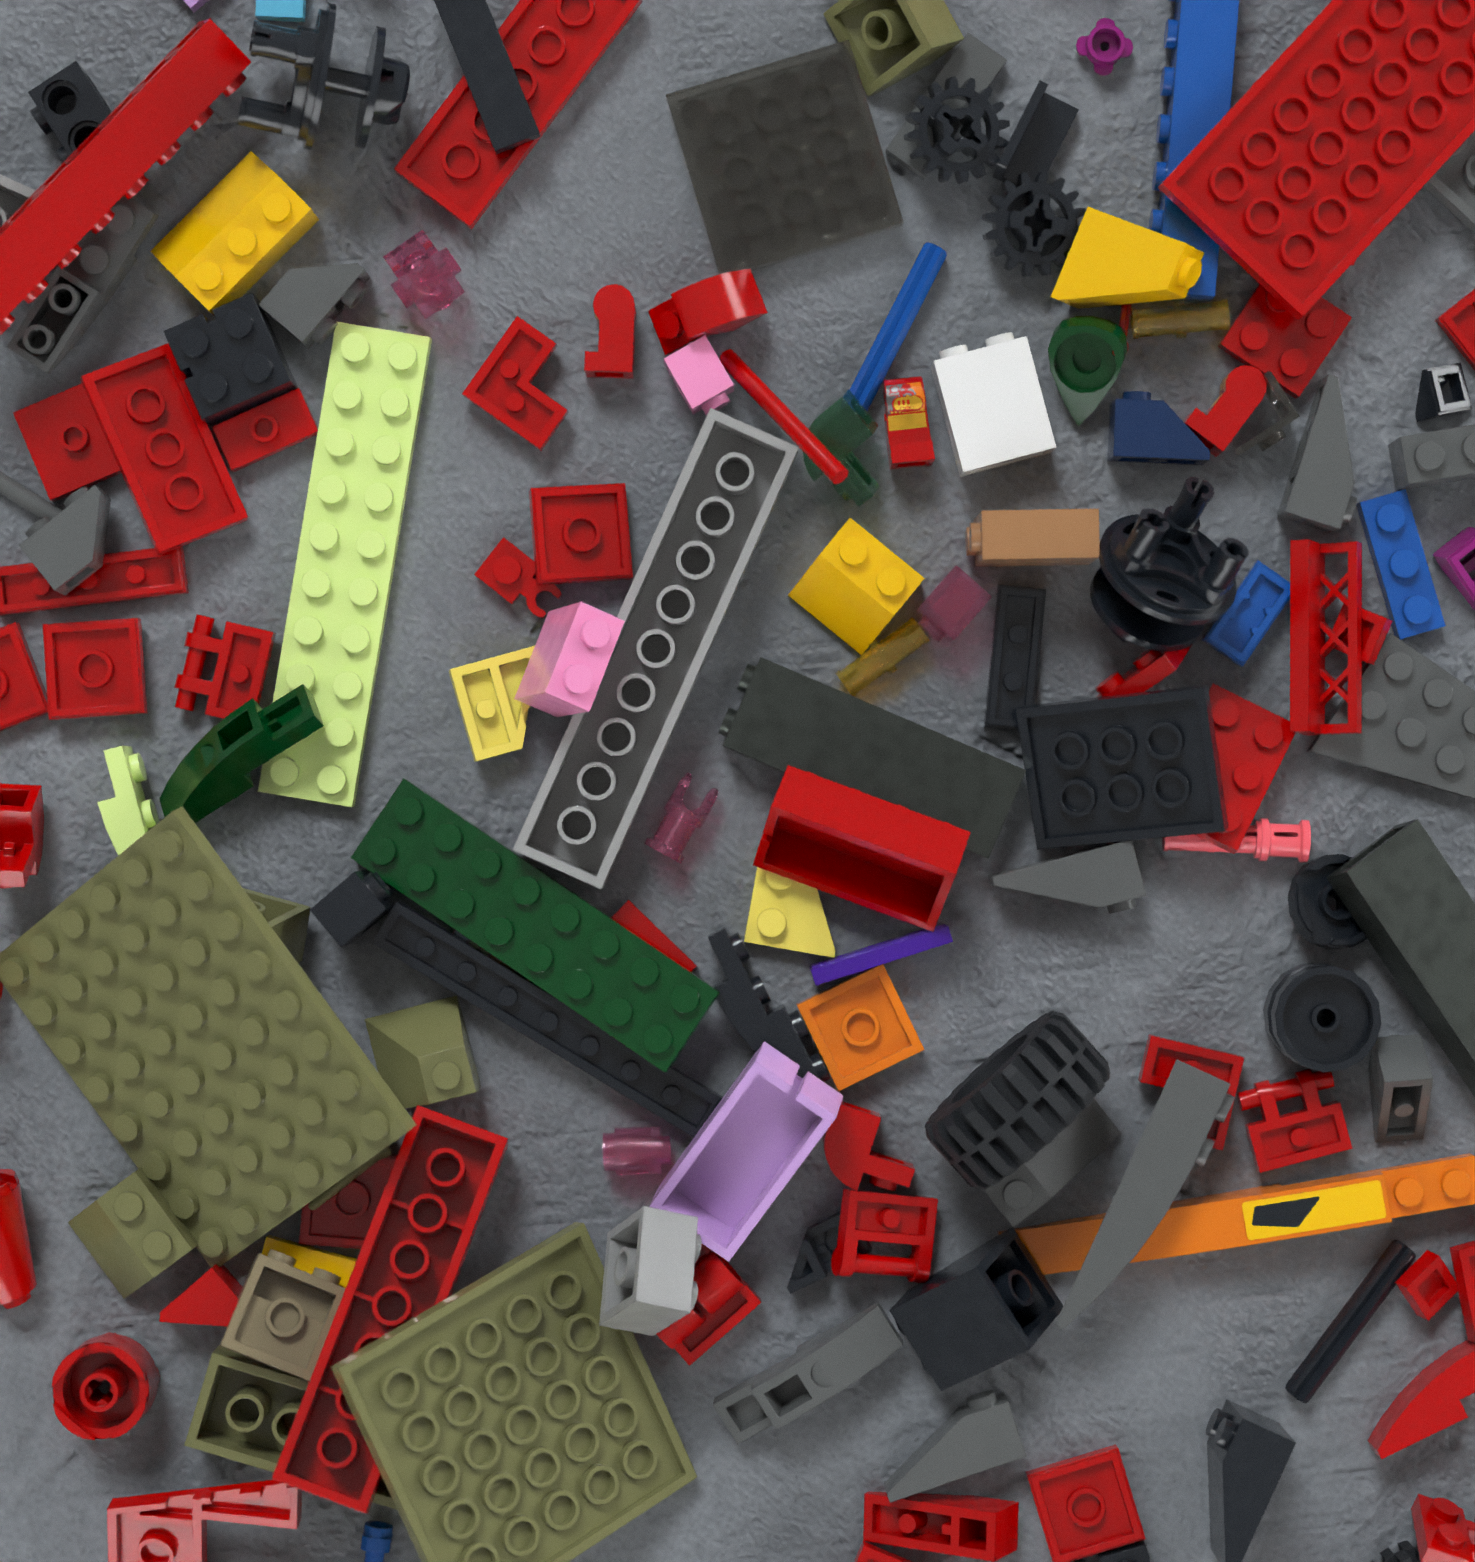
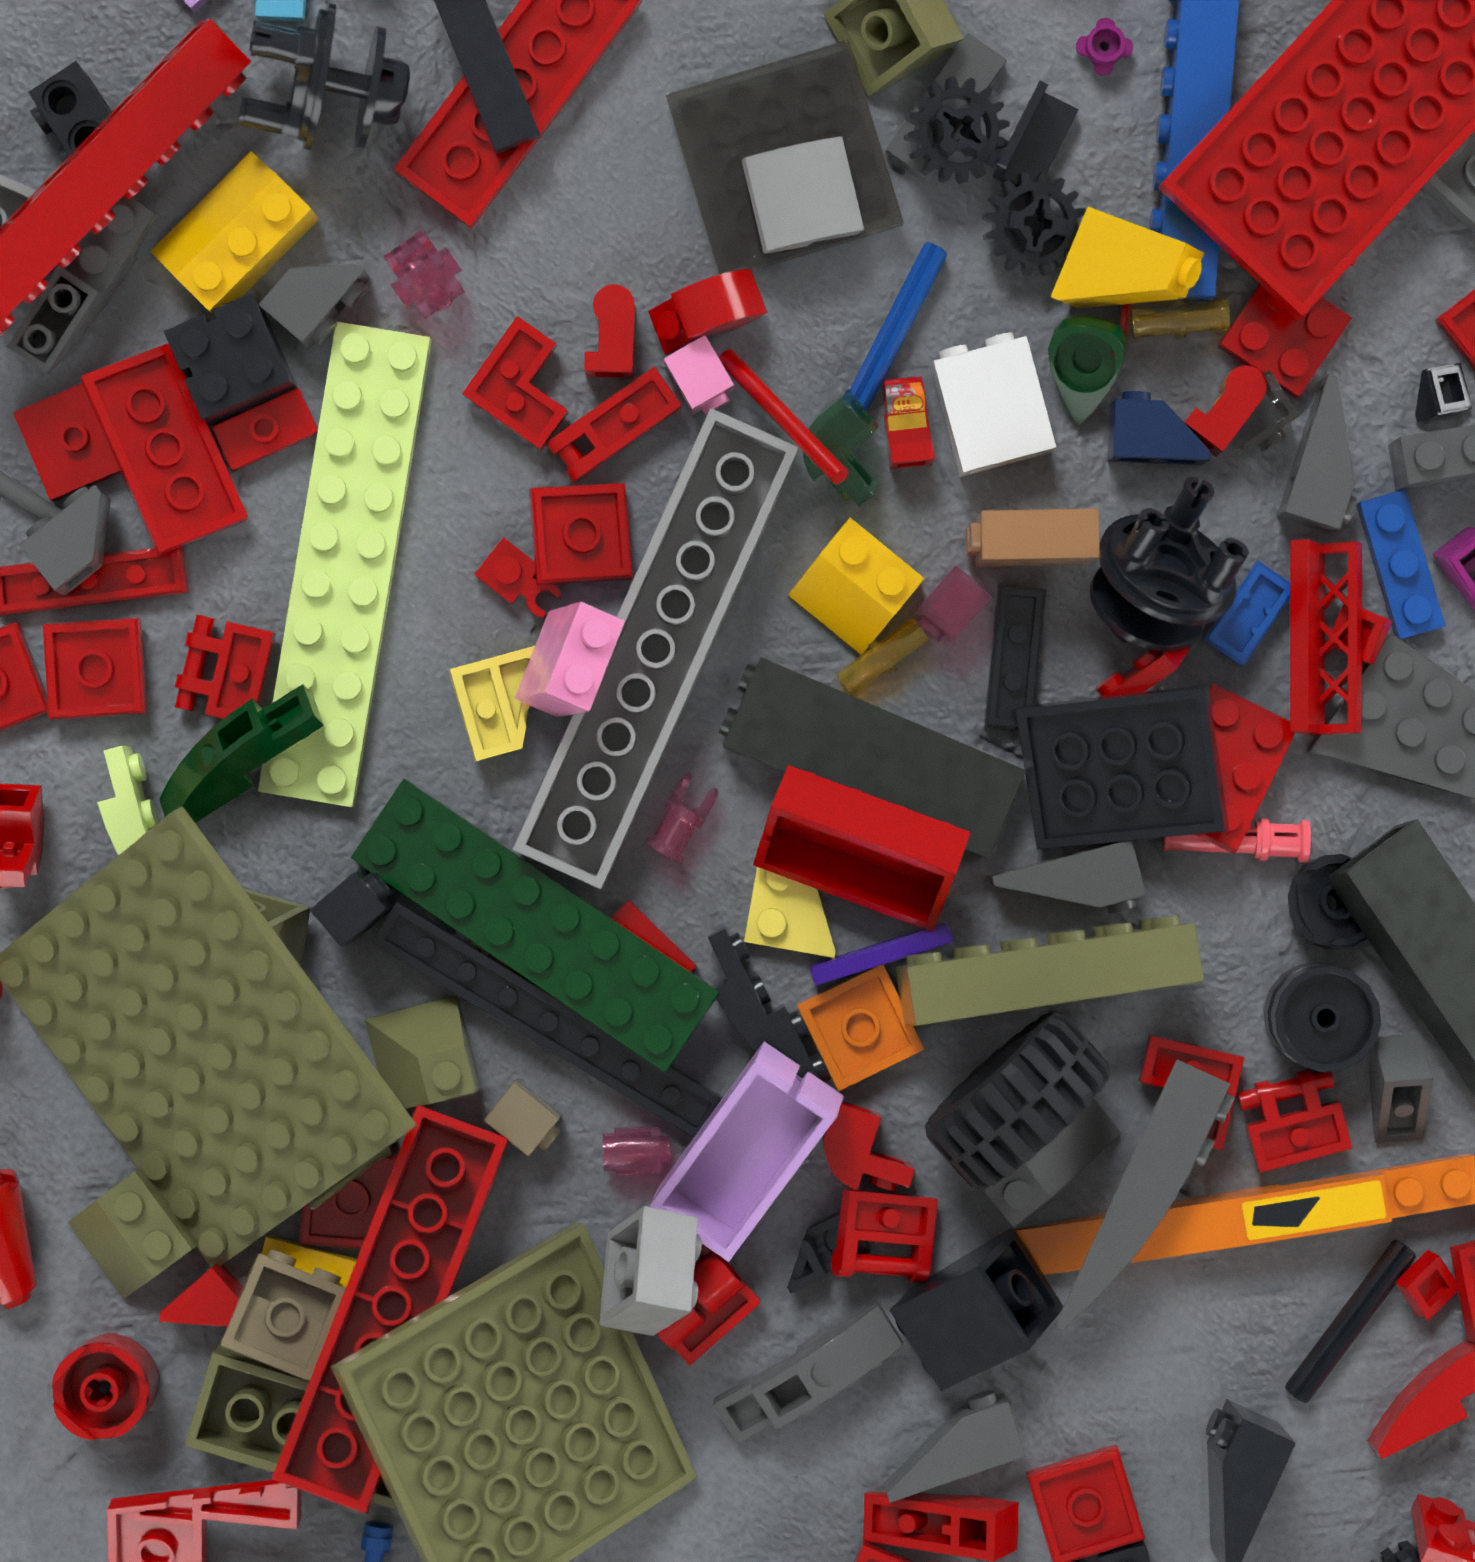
none -> dark tan brick [484,1078,561,1156]
none -> red plate [546,366,682,484]
none -> light grey slope [741,136,864,254]
none -> olive brick [895,915,1204,1026]

